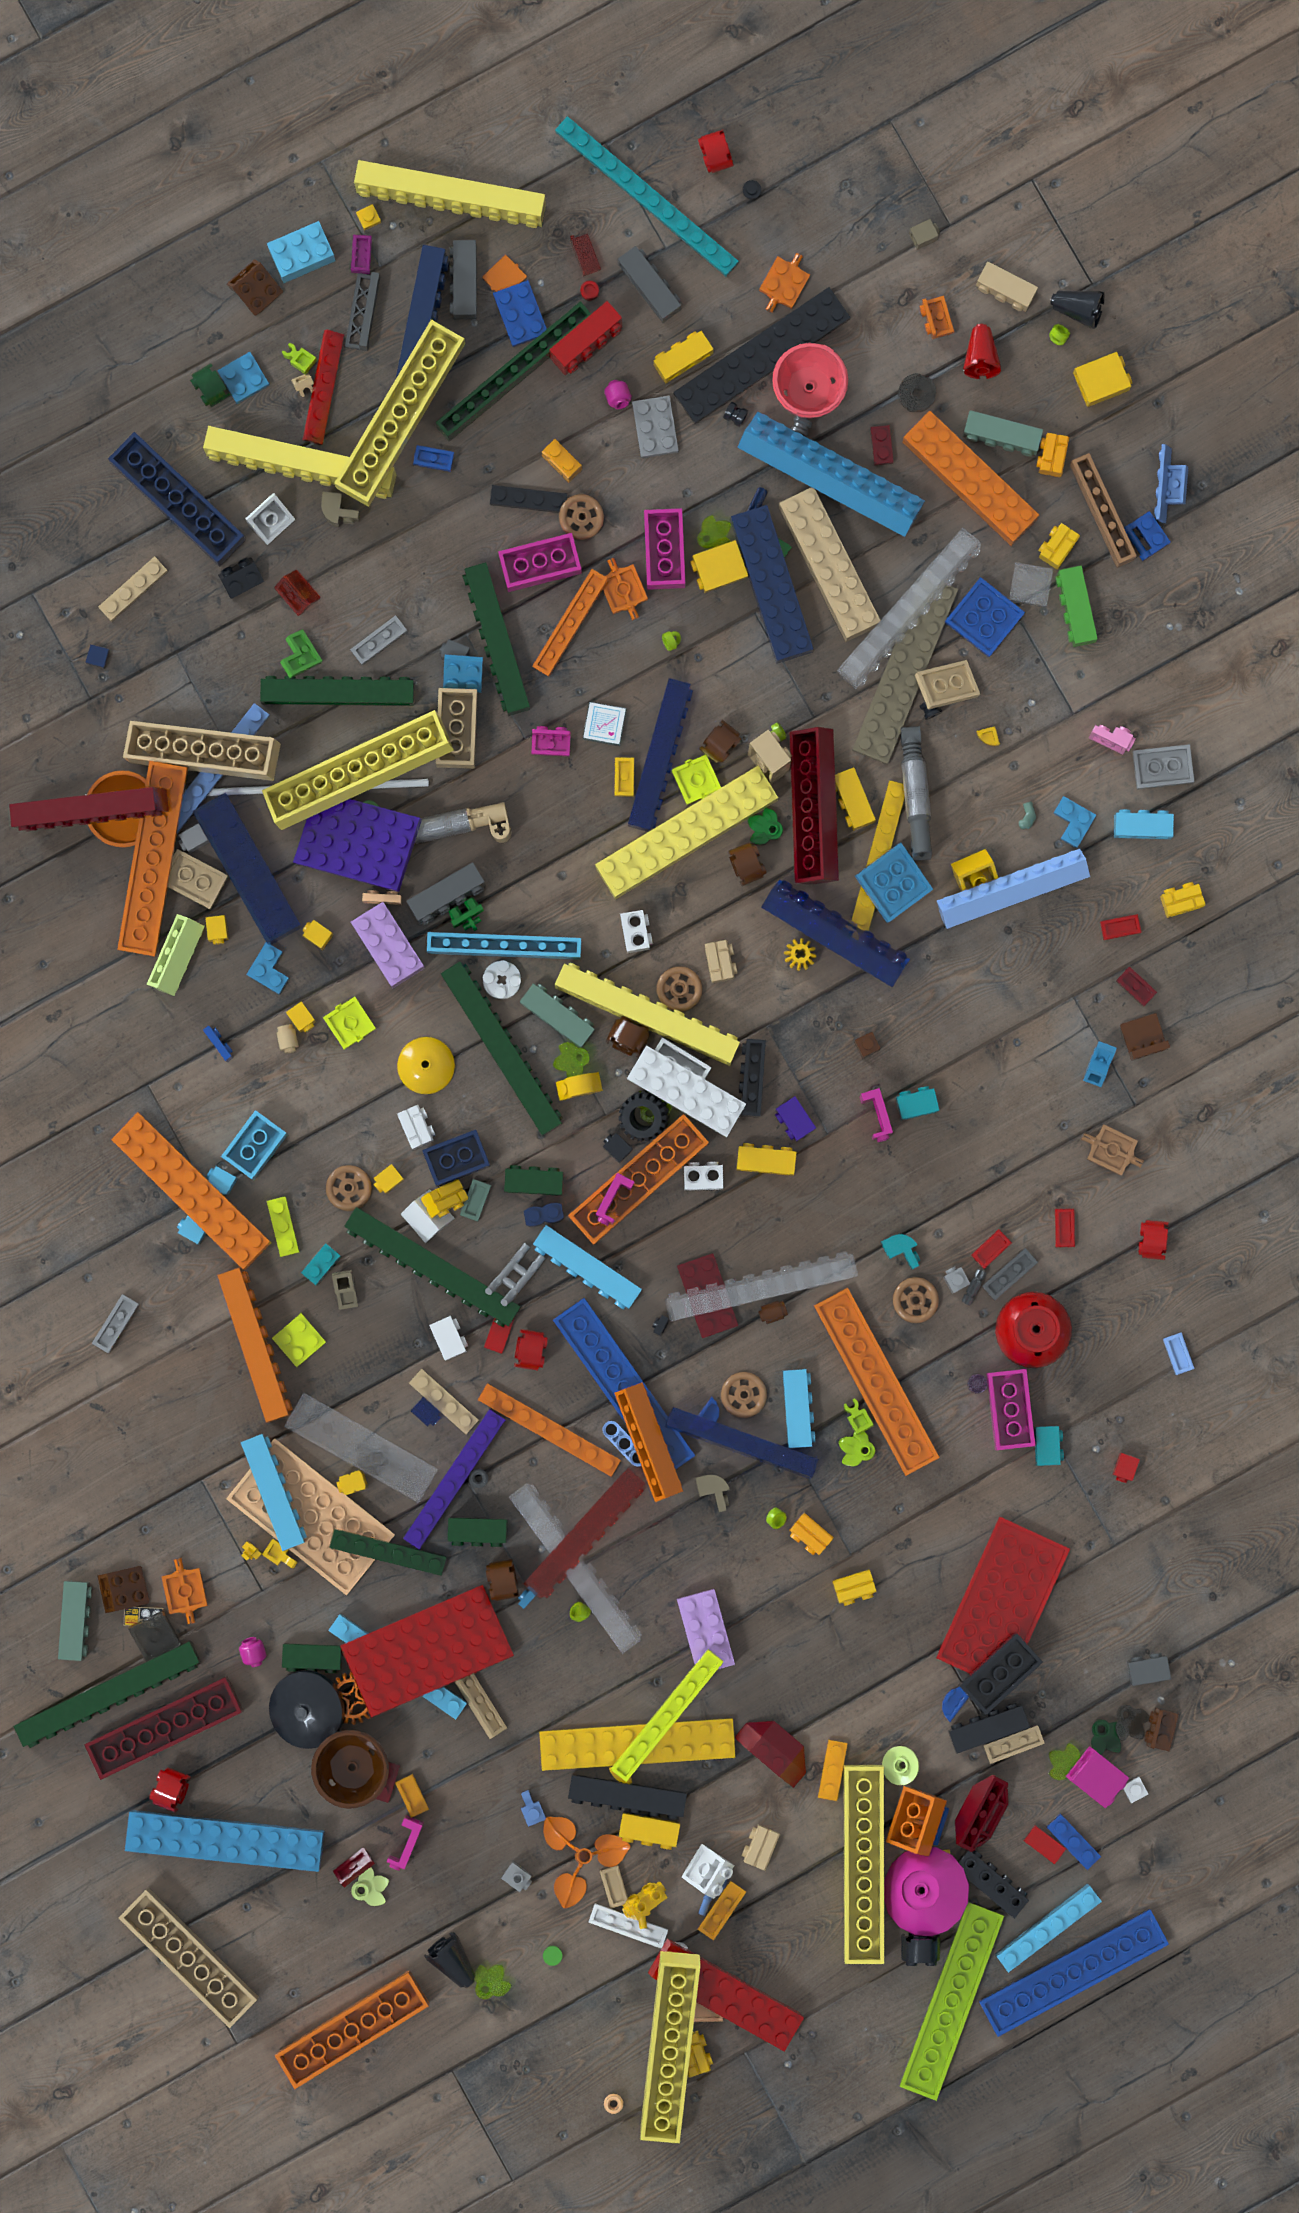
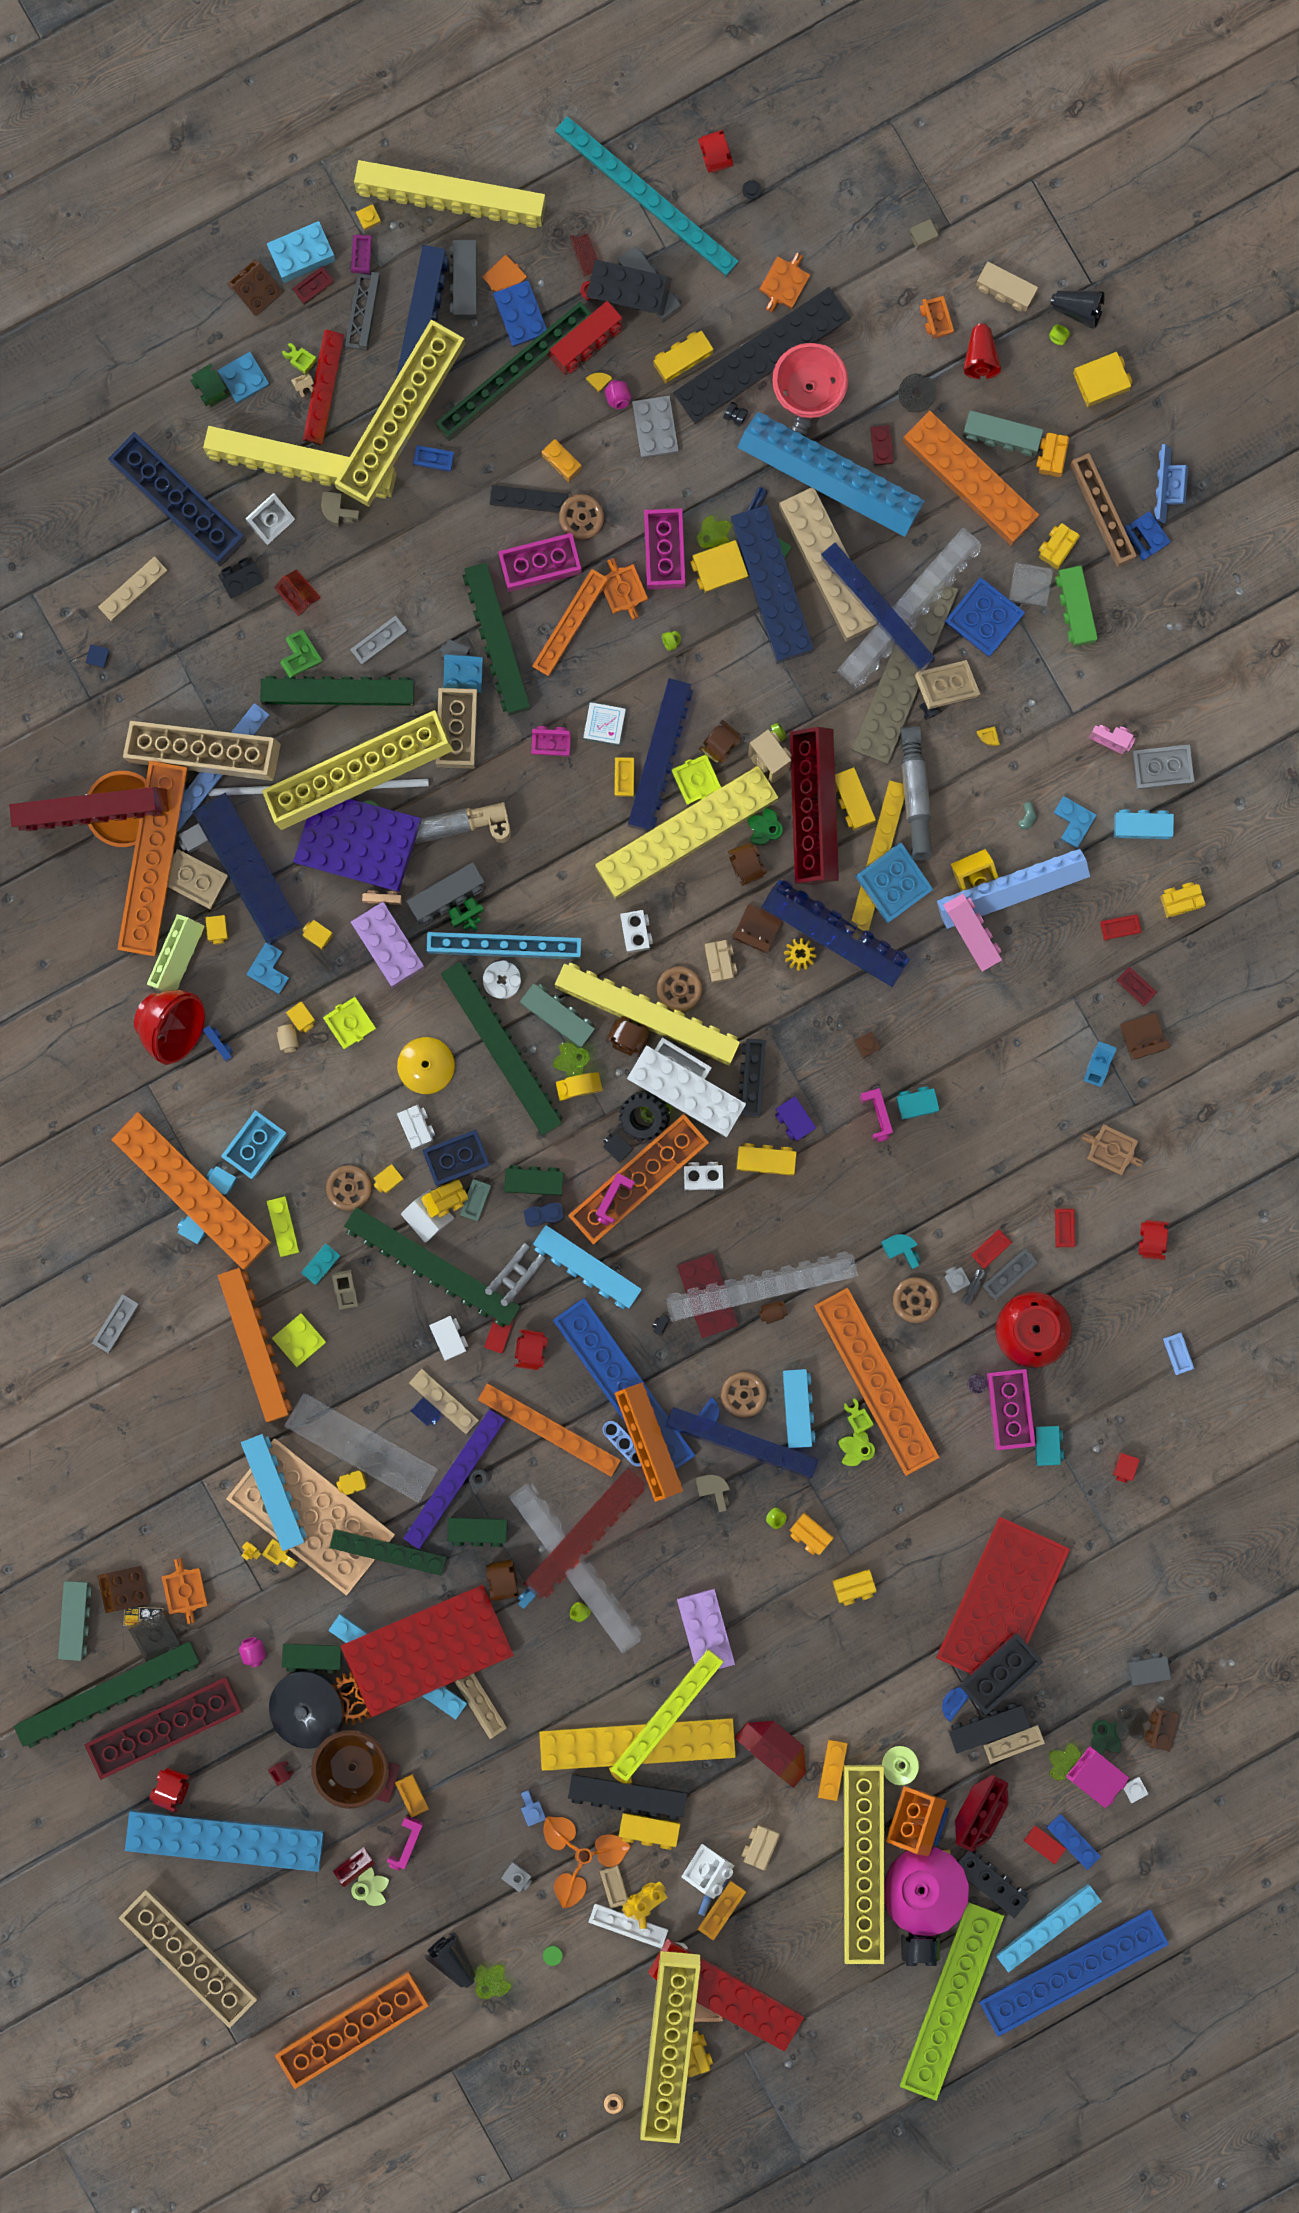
none -> red piece [134,990,205,1065]
none -> dark red tile [268,1761,294,1787]
none -> dark red plate [292,266,334,305]
none -> black brick [586,259,672,316]
none -> yellow tile [586,373,612,392]
none -> reddish brown bracket [732,904,782,954]
none -> clear blue brick [821,542,935,673]
none -> bright pink brick [943,893,1002,972]

